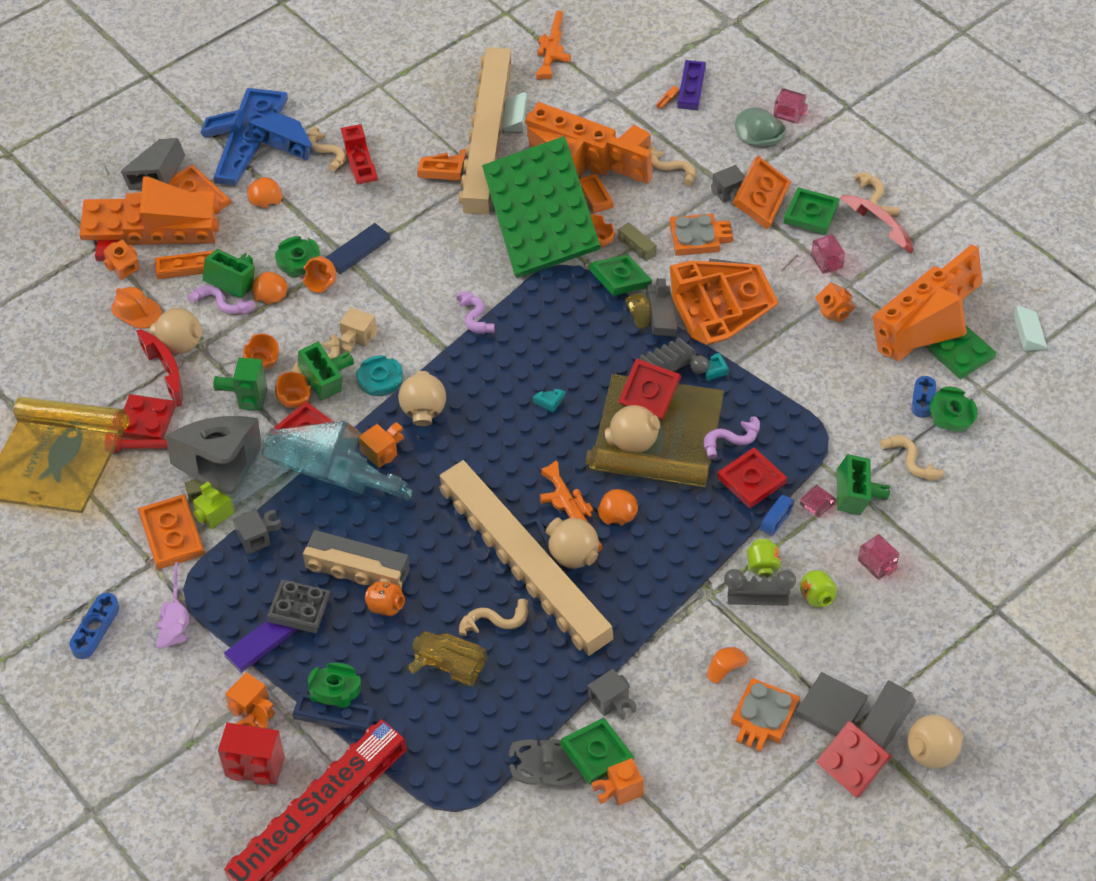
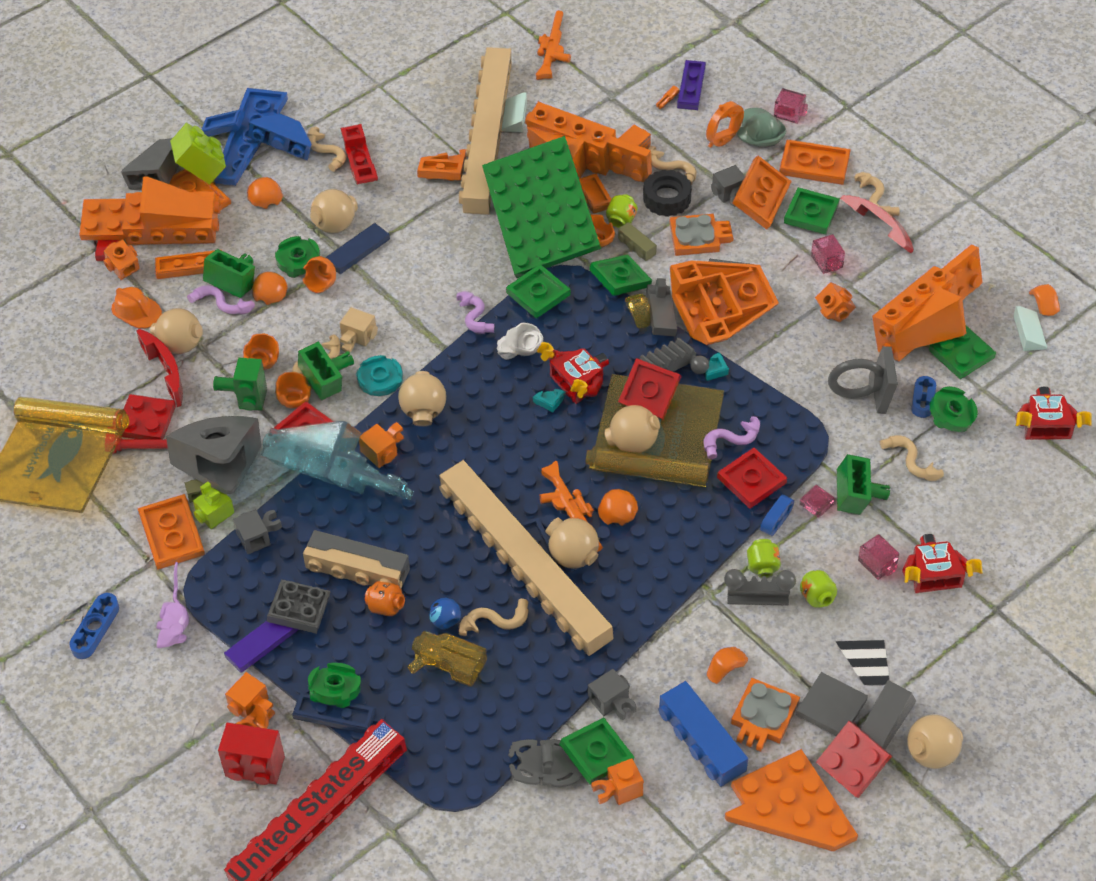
none -> lime brick [170,122,226,185]
none -> tan brick [310,189,358,233]
none -> blue piece [429,598,461,630]
none -> white hair [497,323,543,360]
none -> green plate [506,264,571,319]
none -> red torso [537,342,609,404]
none -> lime head [605,194,638,228]
none -> black tyre [643,169,692,217]
none -> blue brick [658,681,748,787]
none -> orange piece [706,101,744,148]
none -> orange wing [725,749,858,852]
none -> orange tile [779,139,851,185]
none -> dark grey tile [828,346,898,414]
none -> sticker [835,640,889,685]
none -> red torso [902,534,983,593]
none -> red torso [1015,386,1092,440]
none -> orange hair [1029,284,1060,316]

